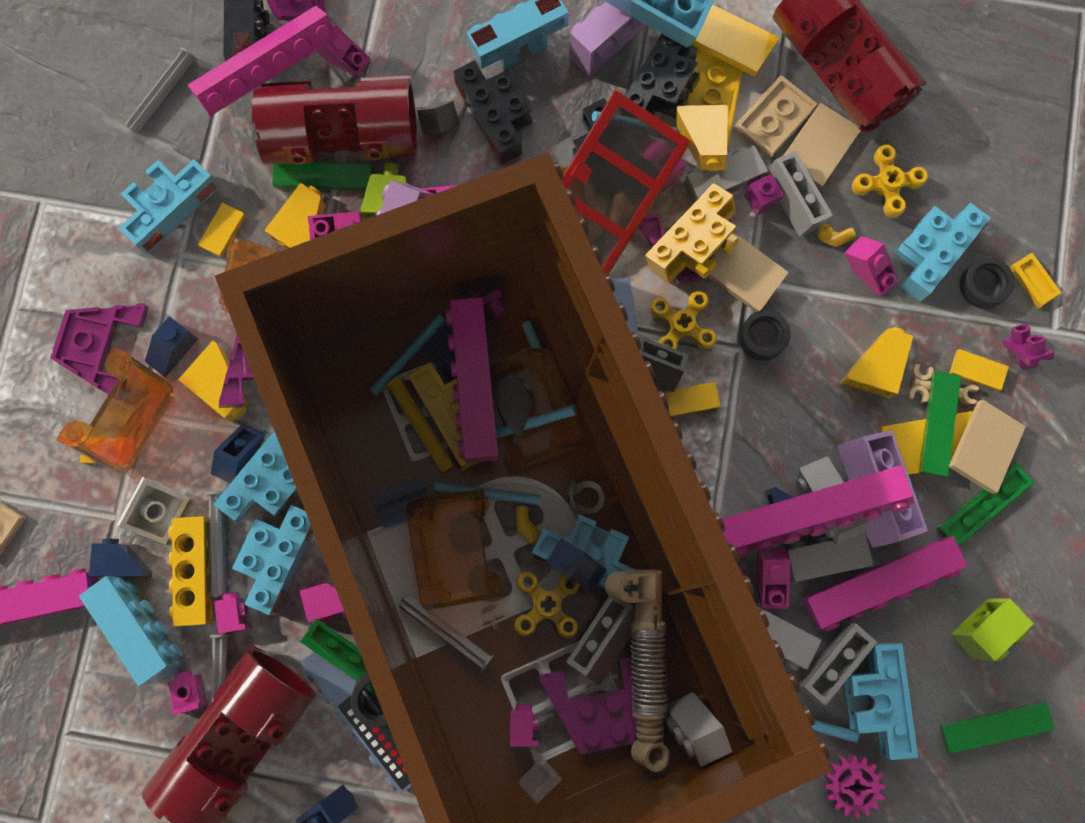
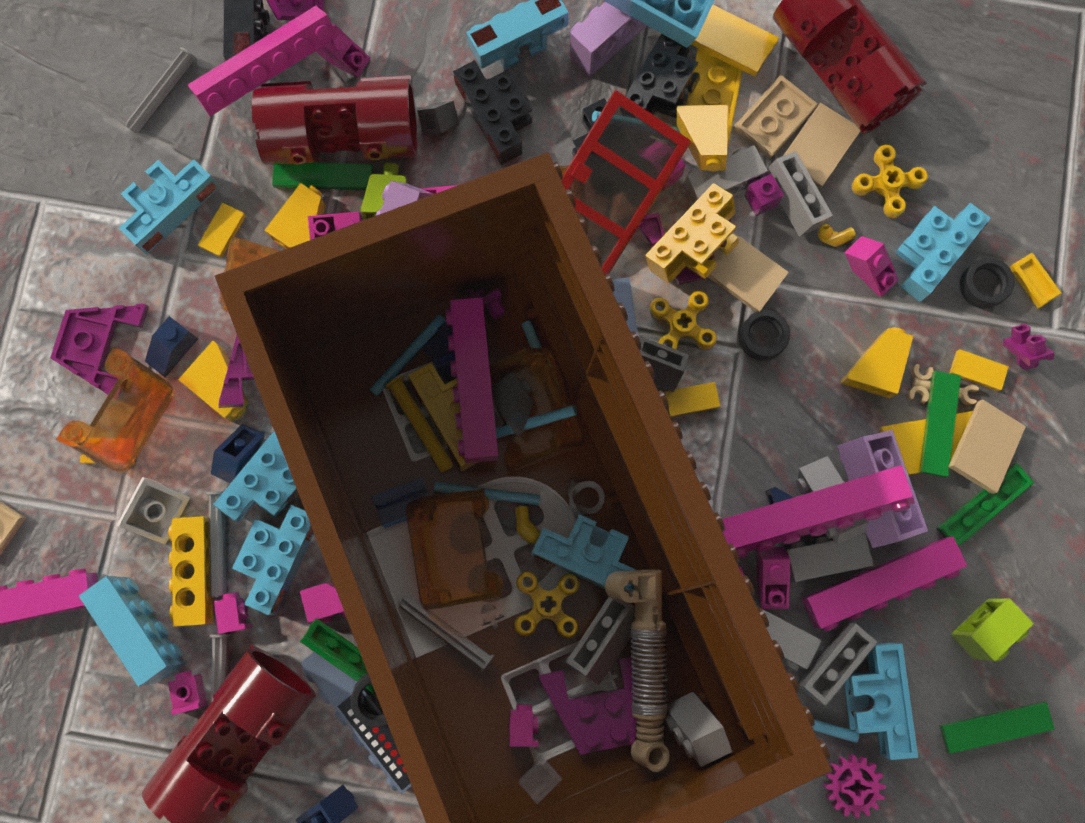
dark blue slope [89,538,152,577] -> none
dark blue slope [545,538,607,594] -> none

